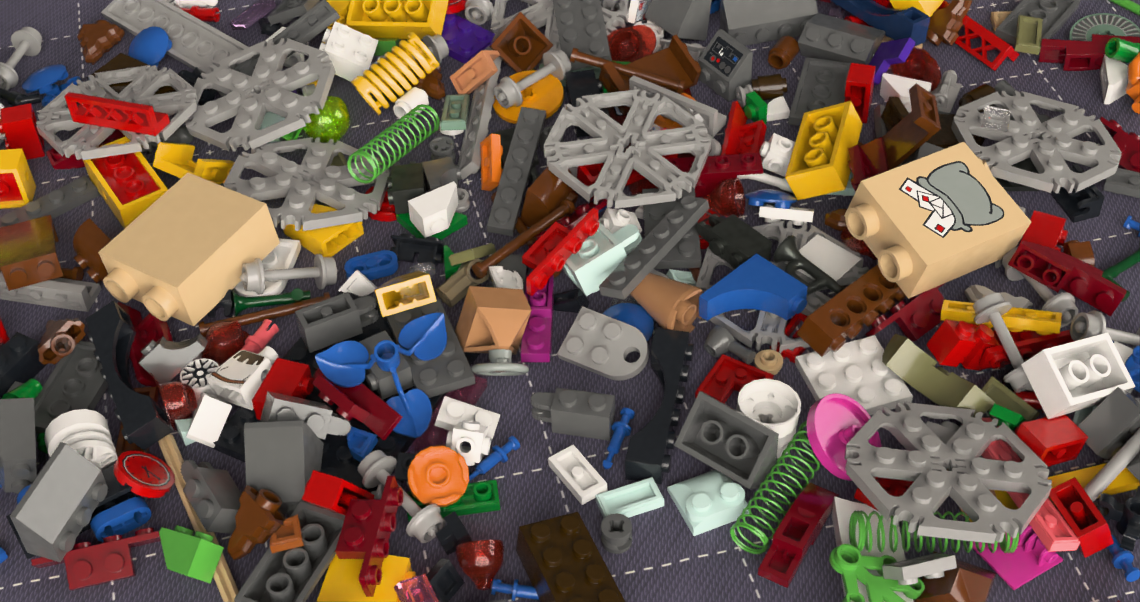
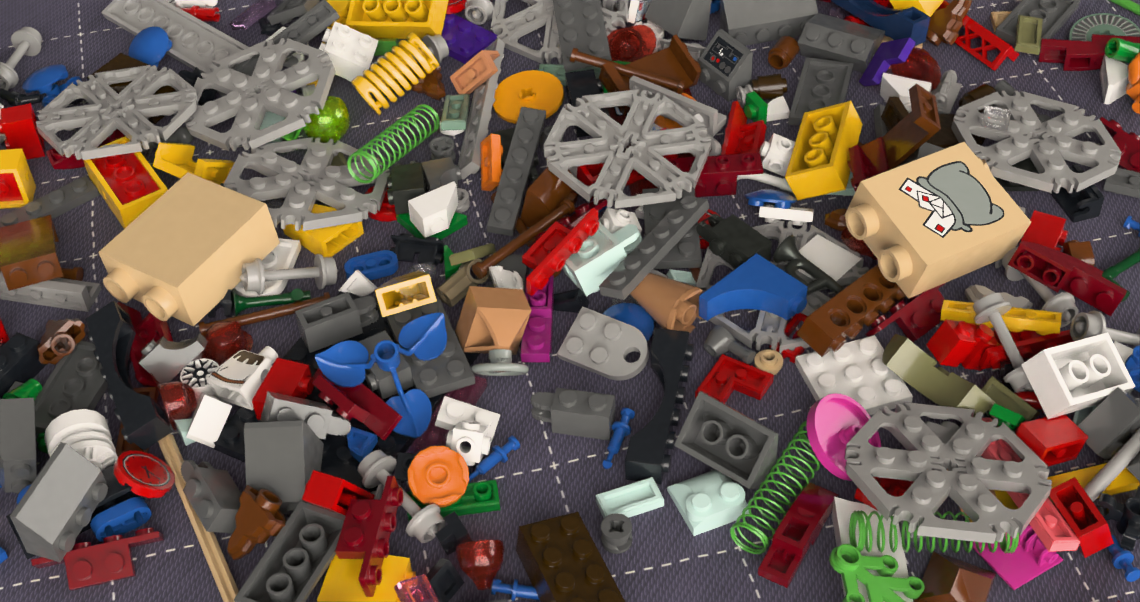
red fence [64,92,170,136] -> none
reddish brown brick [73,218,111,284] -> none
reddish brown rock [77,20,125,65] -> none
bright green slope [159,525,224,583] -> none
coral pin [240,319,279,354] -> none
dark orange tile [270,514,304,553] -> none
white brick [393,87,429,120] -> none
reddish brown slope [489,12,553,73] -> none
light grey piece [494,49,571,109] -> none
white plate [548,445,608,505] -> none
clear red helmet [703,178,745,218] -> none
white wheel [736,379,801,458] -> none
red brick [845,63,876,123] -> none
light grey plate [882,553,957,585] -> none

